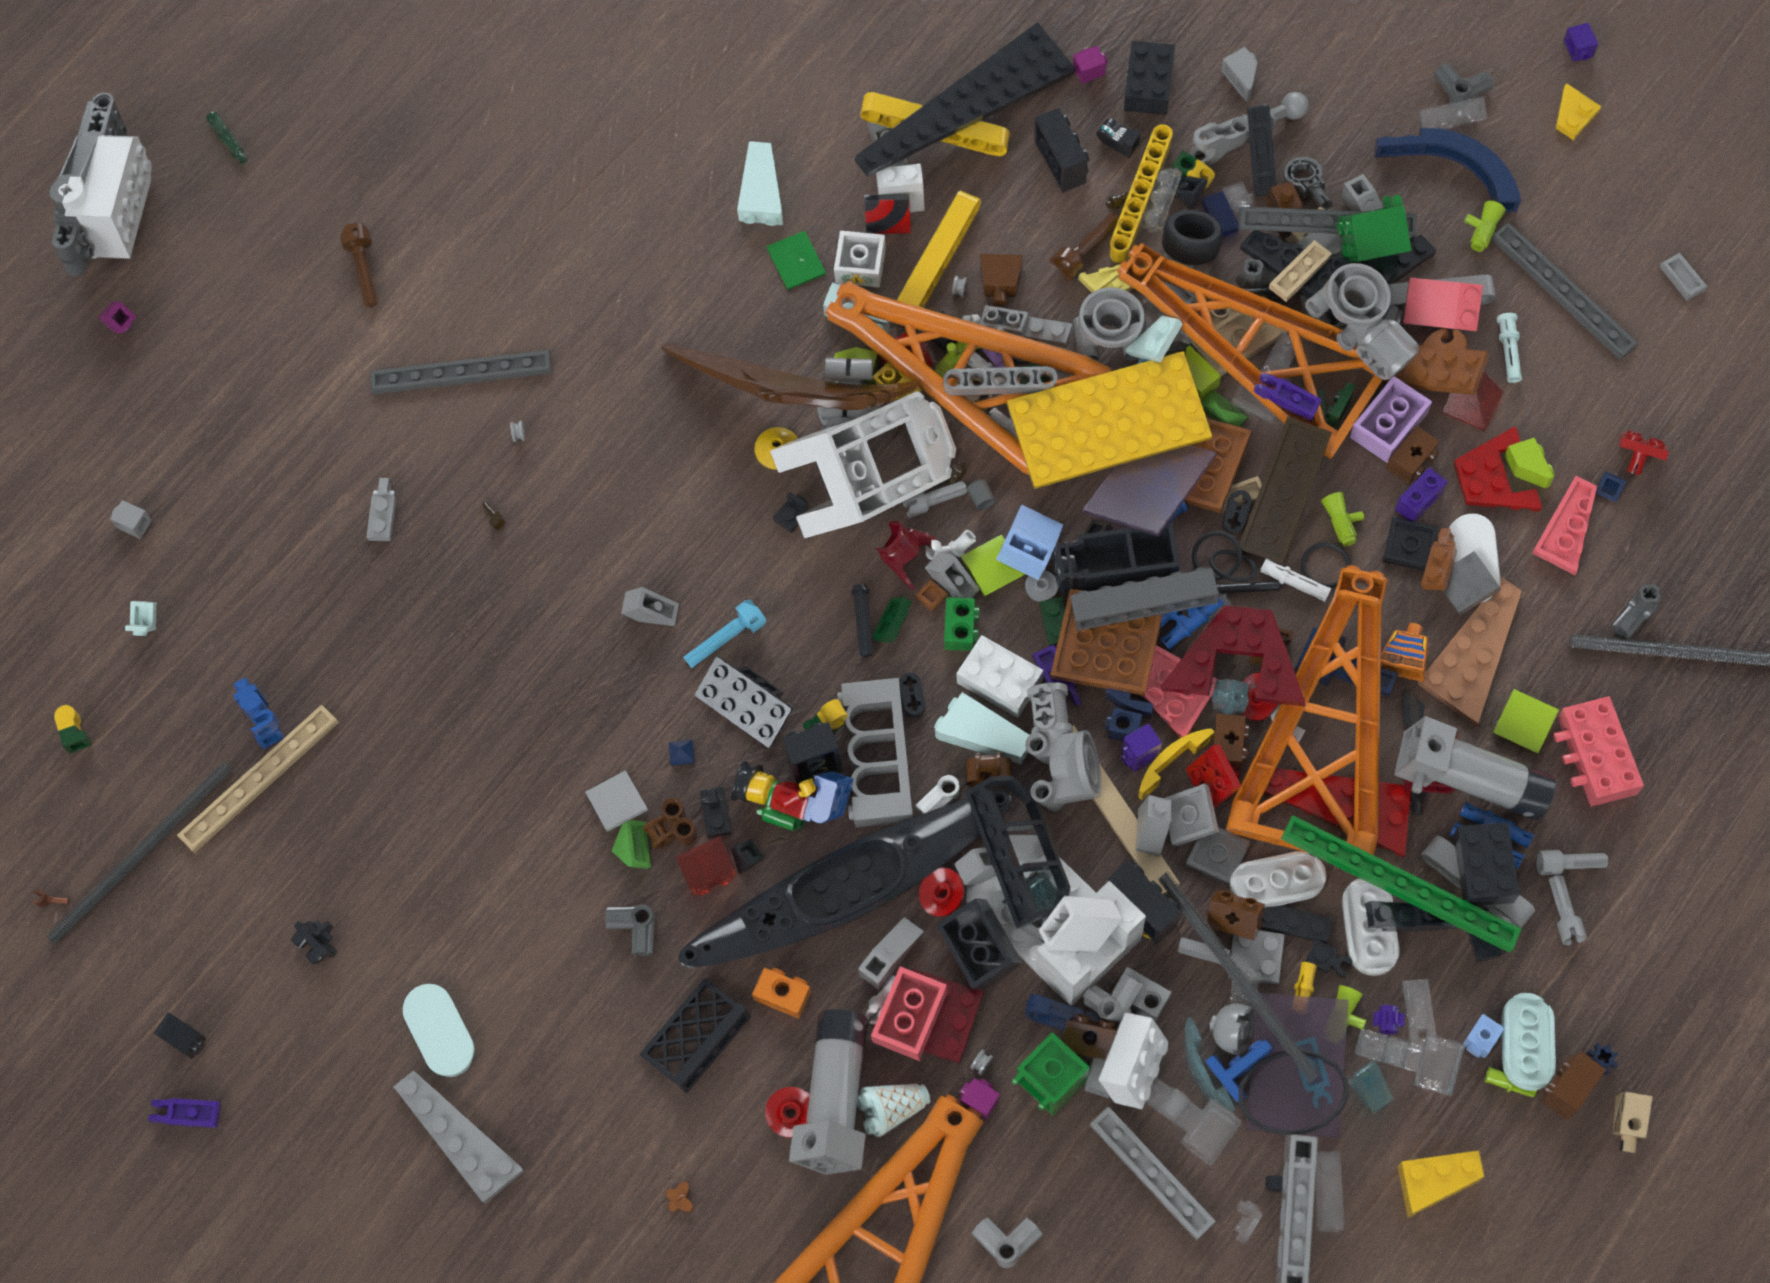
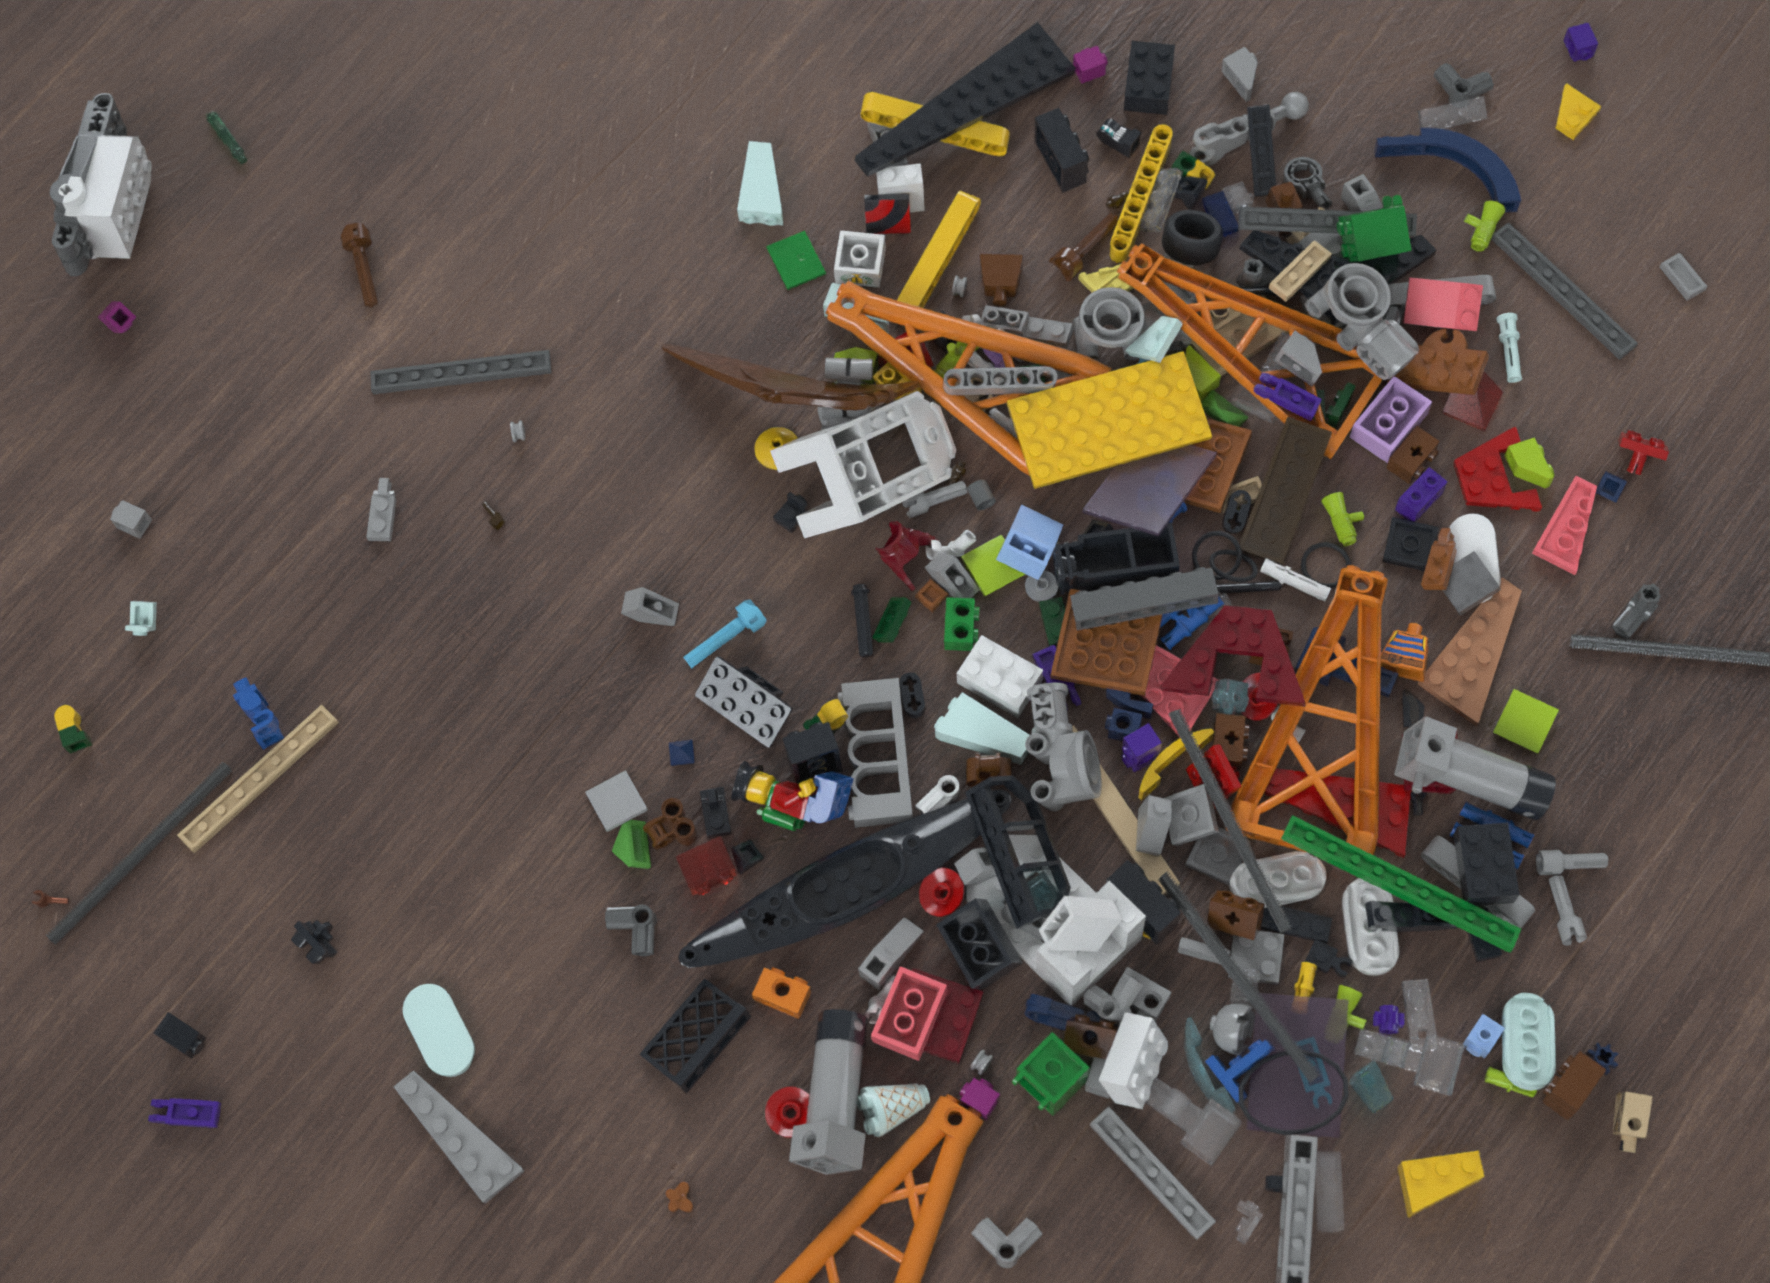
coral piece [1553,696,1644,807] -> none
none -> dark grey axle [1168,709,1292,933]
none -> light grey slope [1274,331,1322,386]

